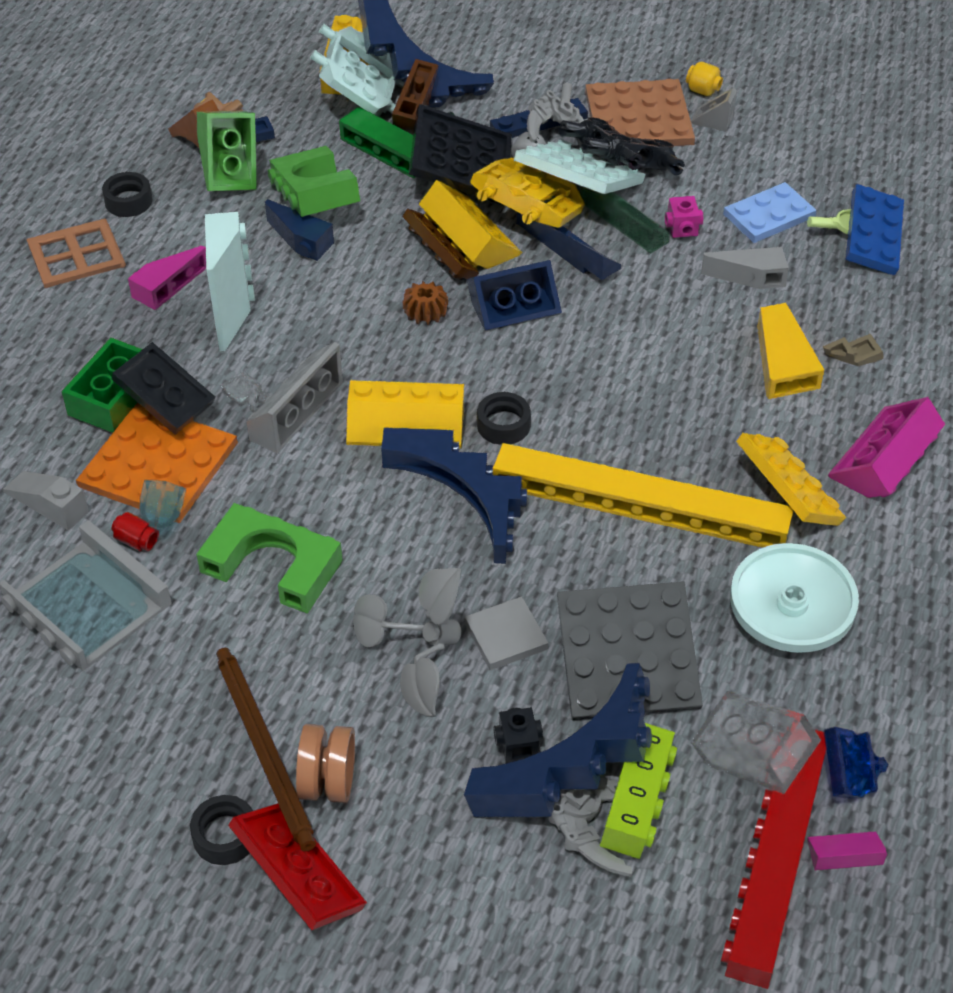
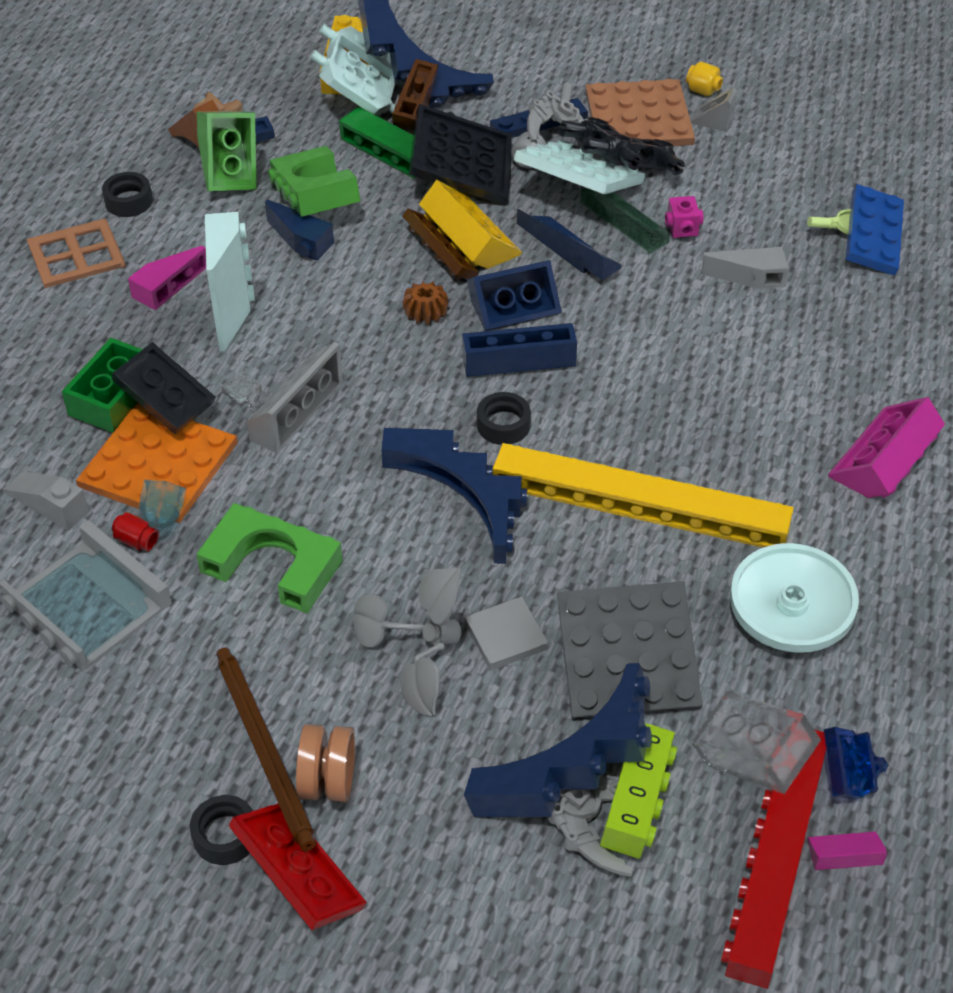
yellow slope [346,380,464,449] -> none
yellow piece [470,158,584,228] -> none
black brick [493,707,543,764] -> none
light blue plate [723,182,816,243] -> none
yellow plate [736,433,846,526] -> none
yellow slope [757,303,824,399] -> none
dark tan slope [823,334,883,366] -> none
none -> dark blue brick [462,323,577,377]

